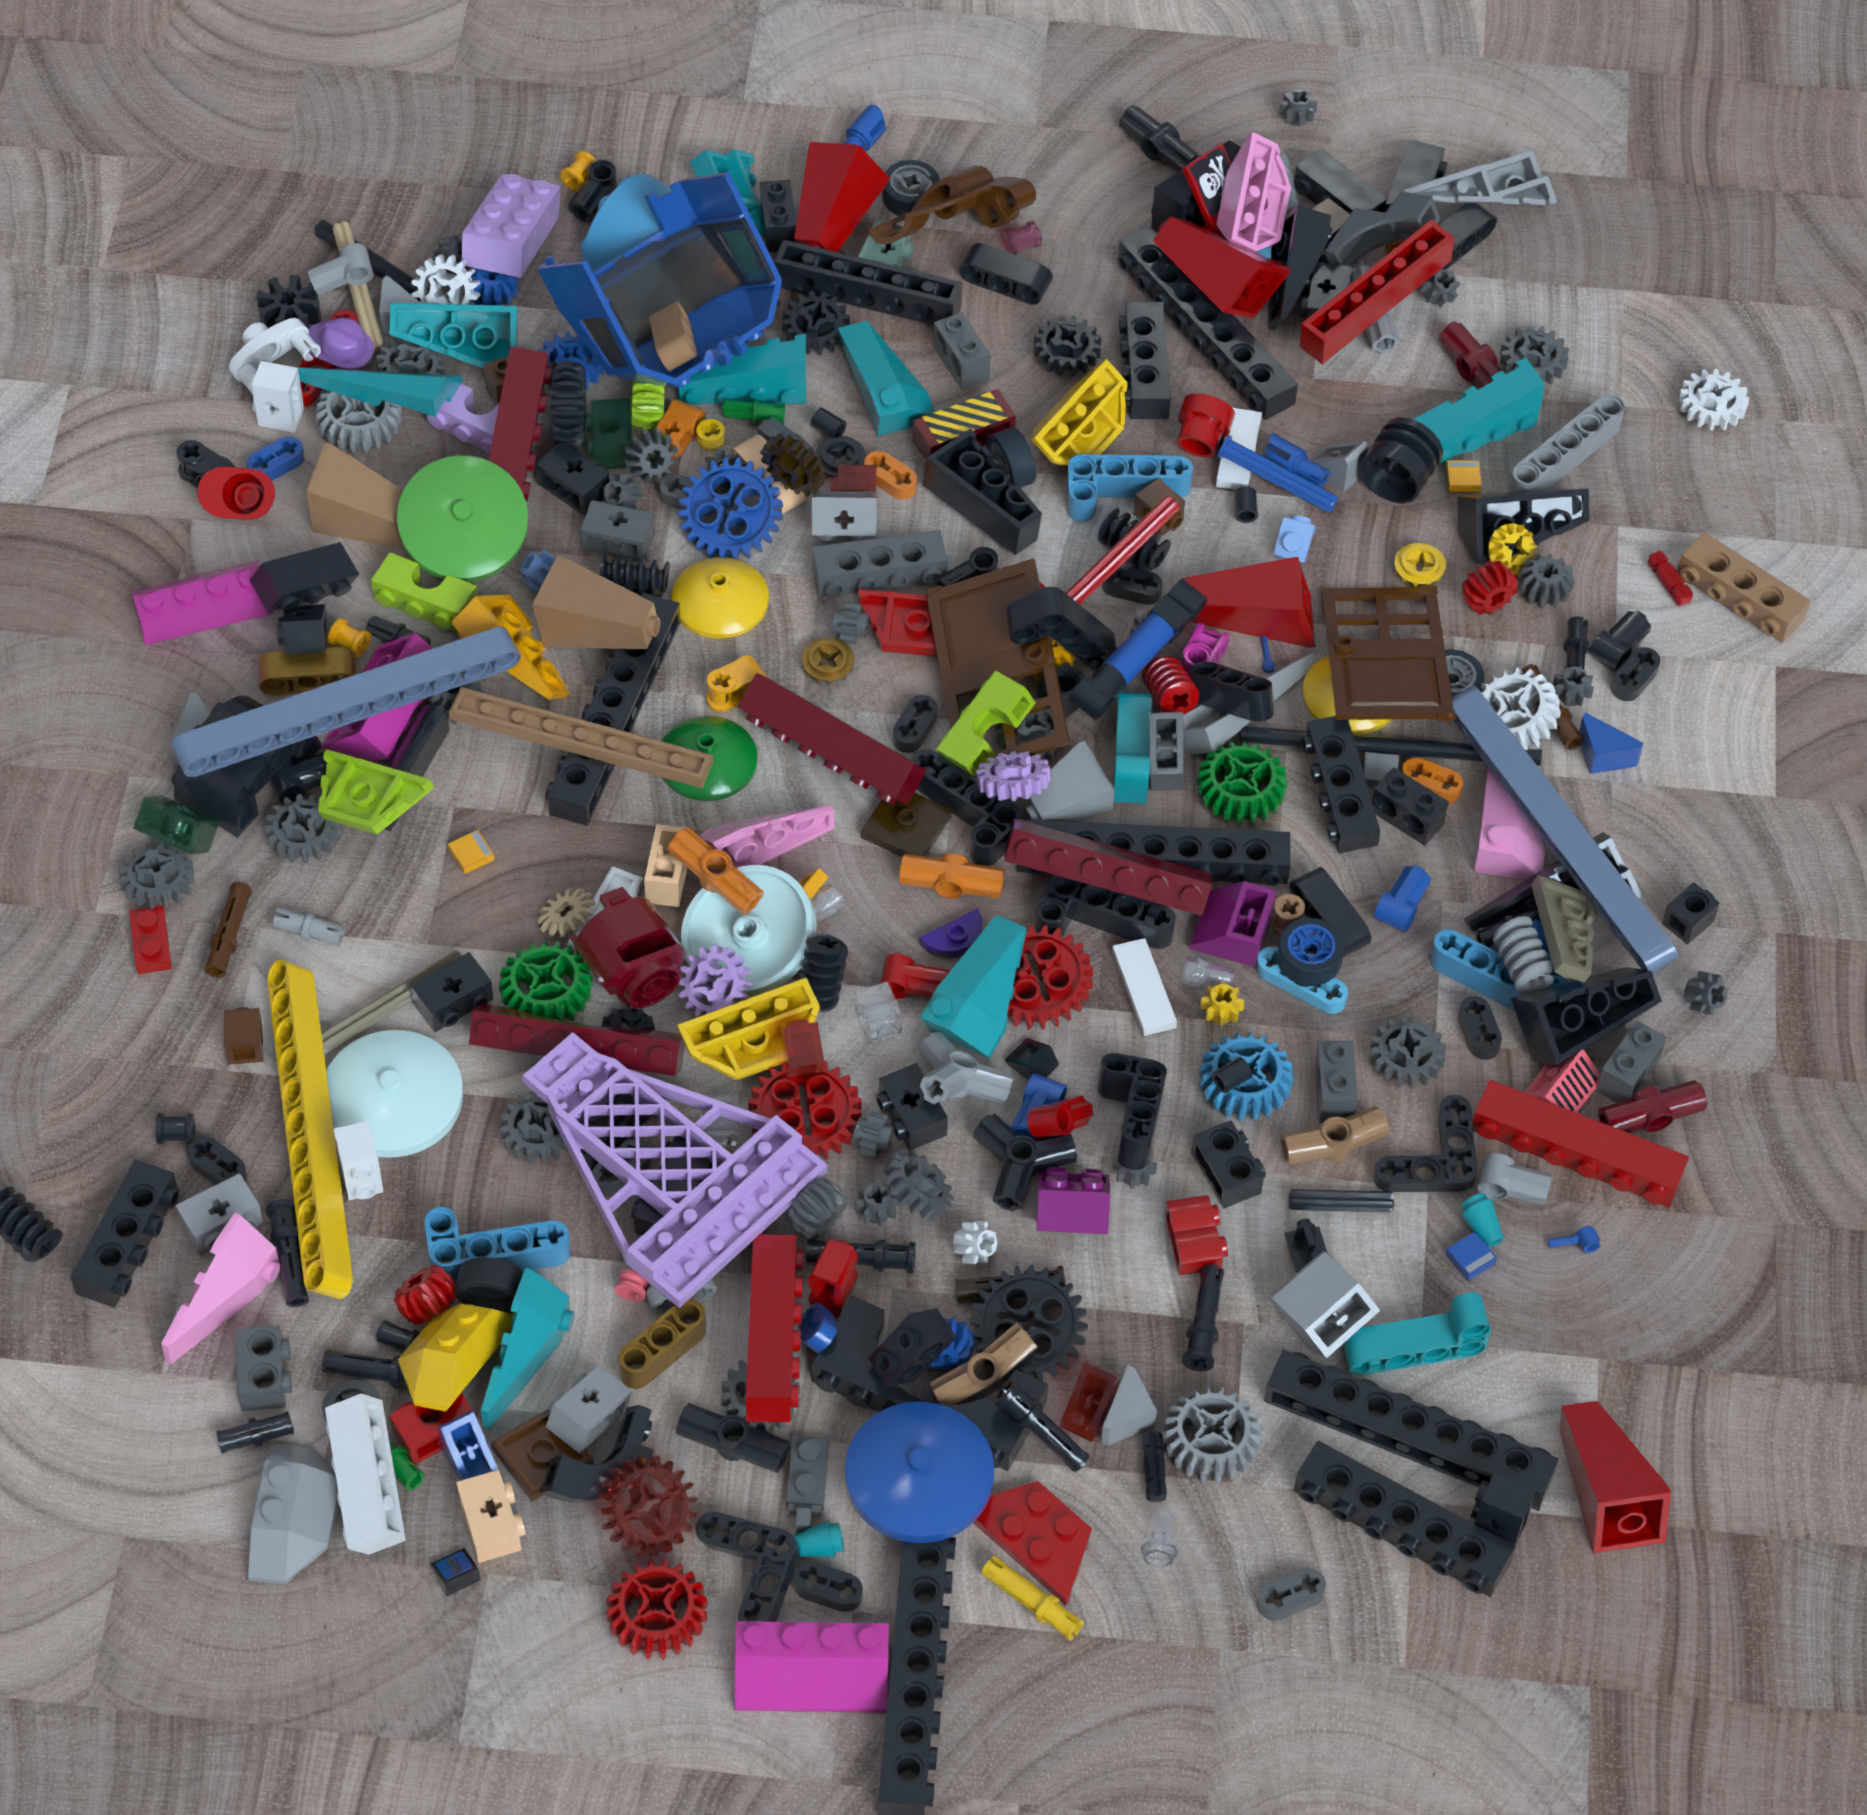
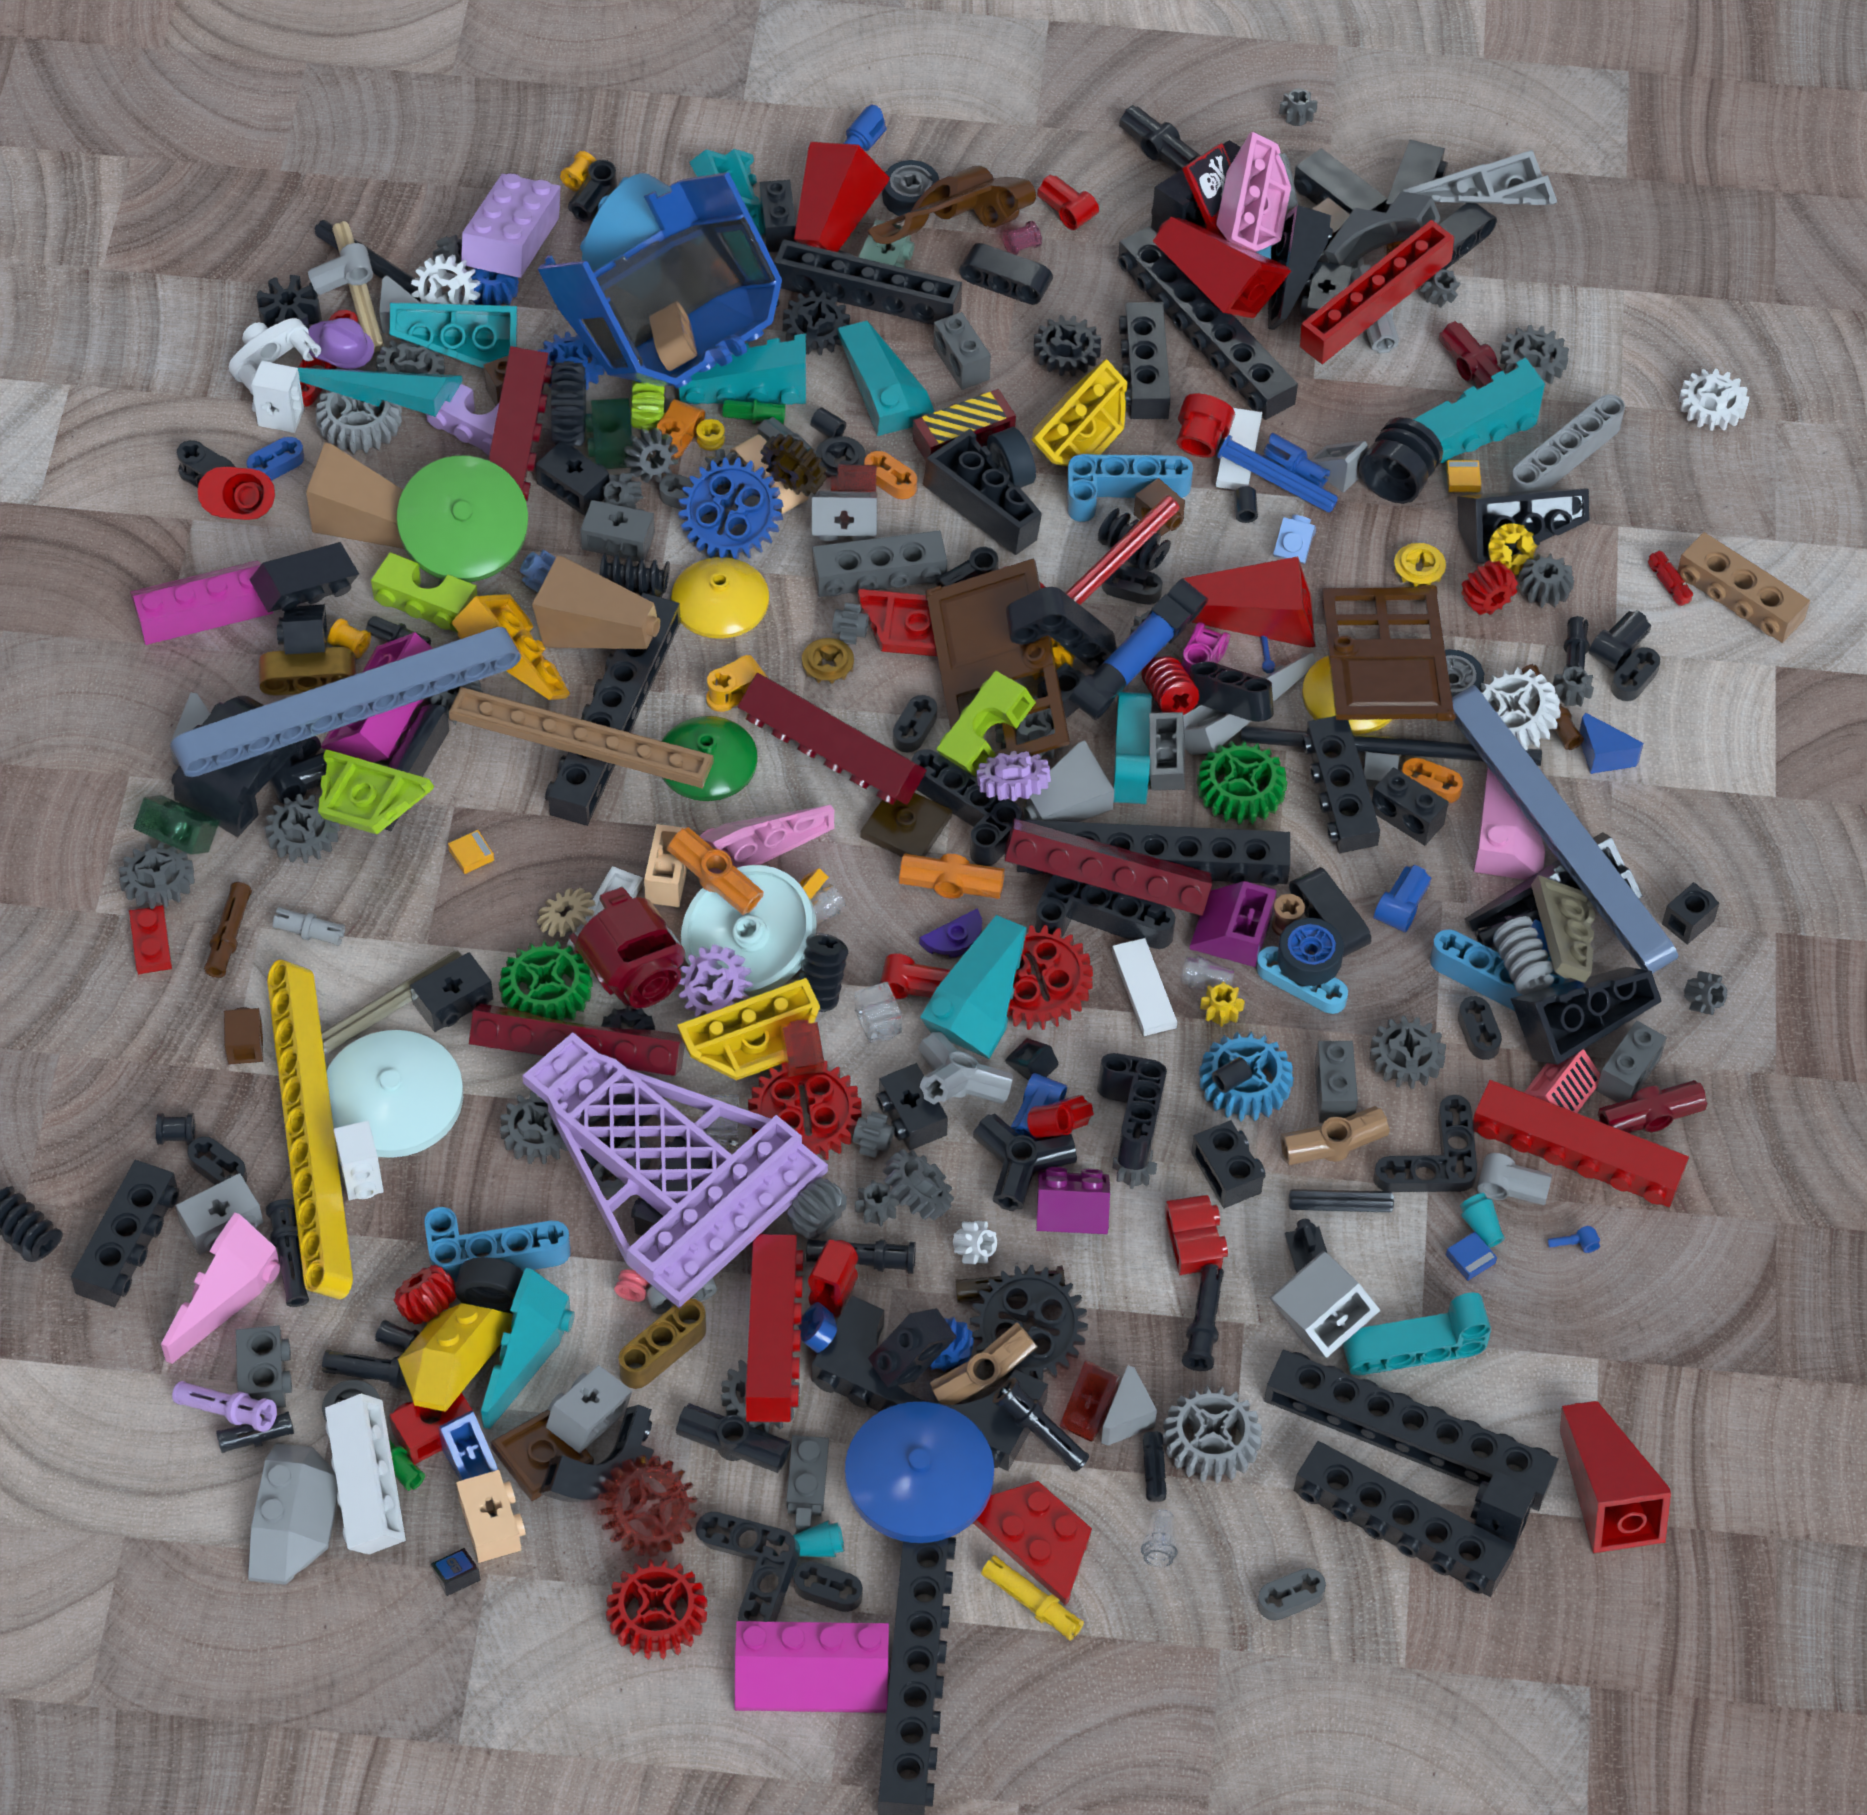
none -> lavender pin [172,1381,277,1432]
none -> red piece [1037,174,1099,230]

